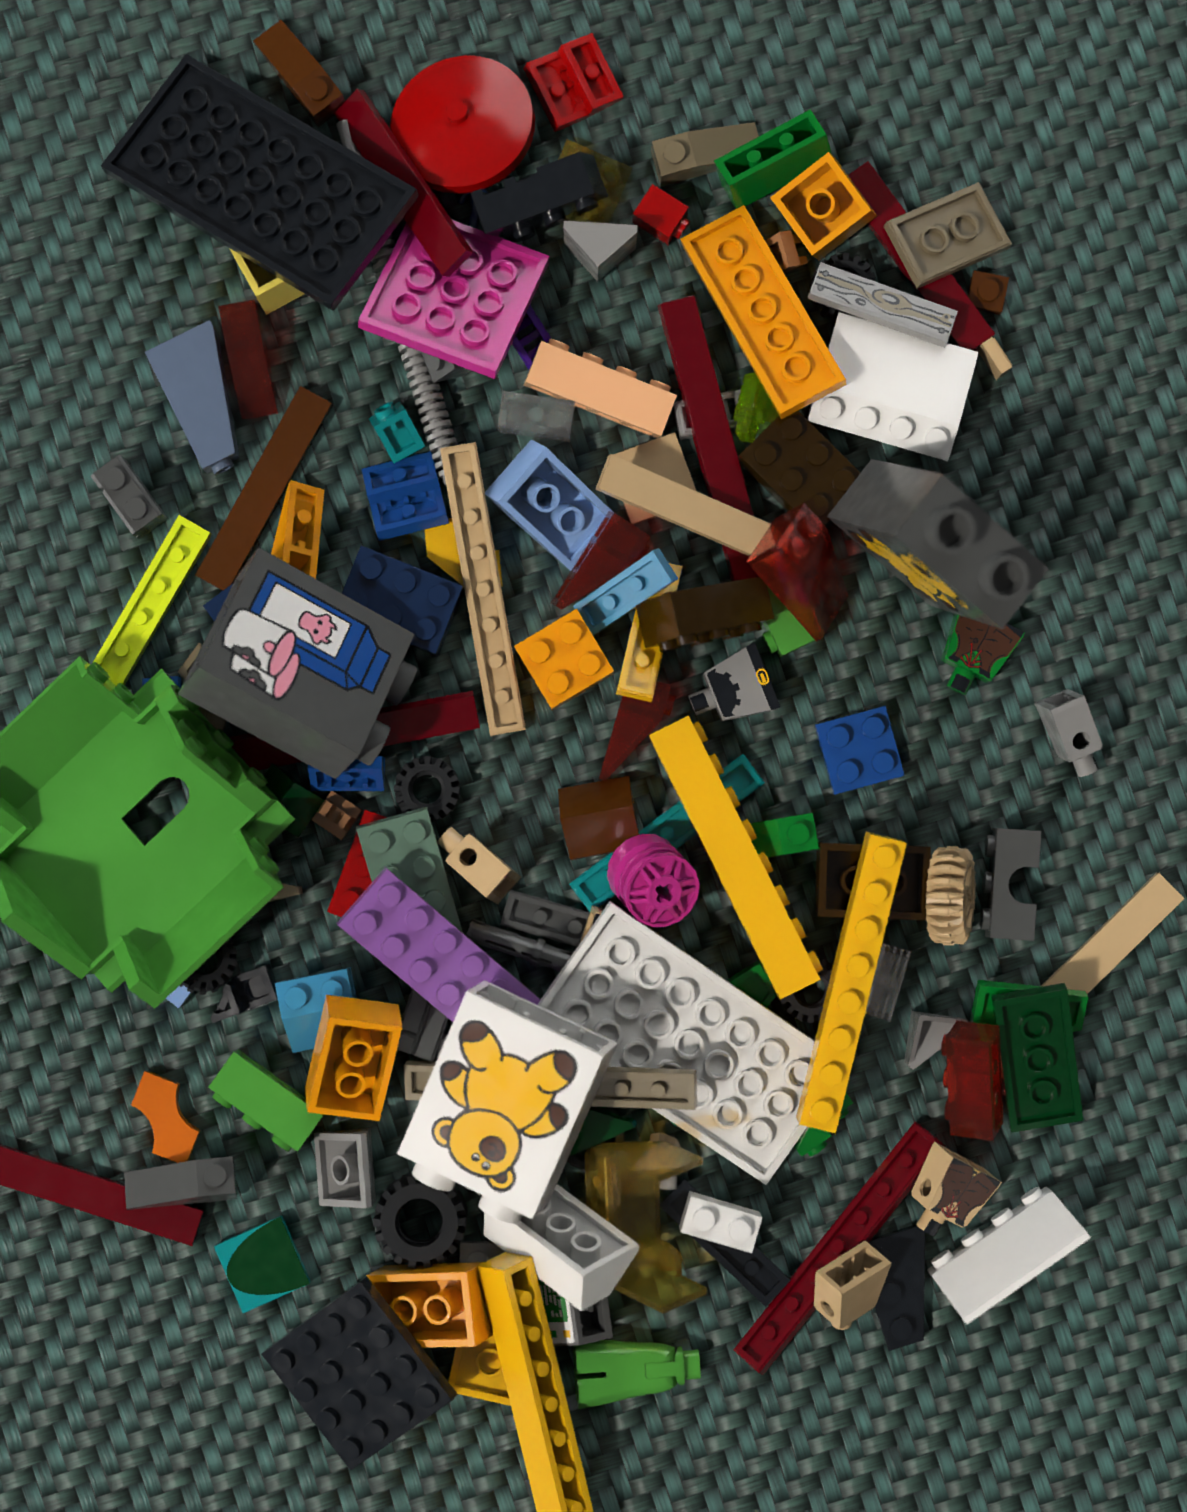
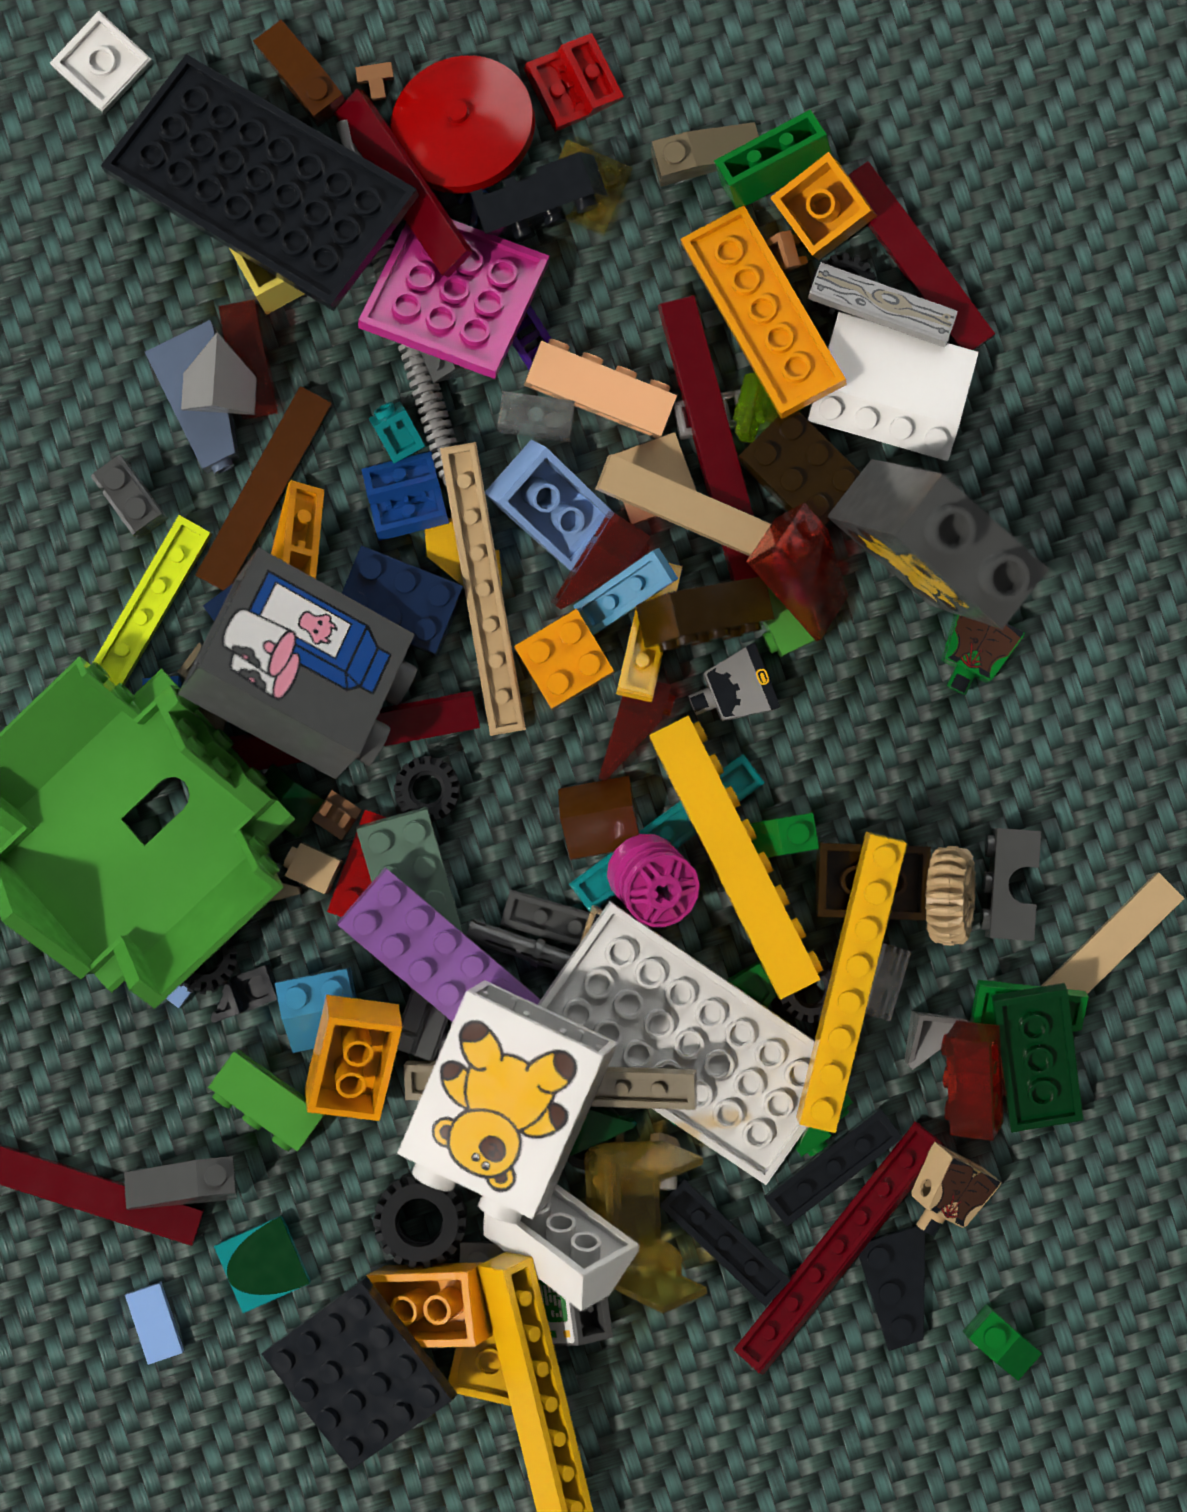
orange tile [131,1070,201,1163] -> none
blue bracket [308,756,386,791] -> none
light grey slope [314,1128,376,1208] -> none
tan torso [438,827,521,904] -> none
light grey slope [564,221,637,282] -> none
bright green piece [573,1339,701,1410] -> none
red brick [632,184,690,245] -> none
white brick [679,1191,762,1253] -> none
blue plate [814,706,905,795] -> none
tan torso [814,1241,891,1330] -> none
dark tan tile [883,182,1012,289] -> none
white slope [927,1187,1091,1324] -> none
reddish brown plate [968,270,1009,315] -> none
tan tile [977,337,1012,380] -> none
light grey torso [1034,689,1103,777] -> none
none -> white tile [50,11,153,115]
none -> light blue tile [125,1281,184,1365]
none -> light grey slope [181,332,257,415]
none -> tan brick [283,843,343,894]
none -> medium nougat tile [355,62,395,101]
none -> black plate [764,1108,903,1227]
none -> green slope [963,1304,1042,1381]

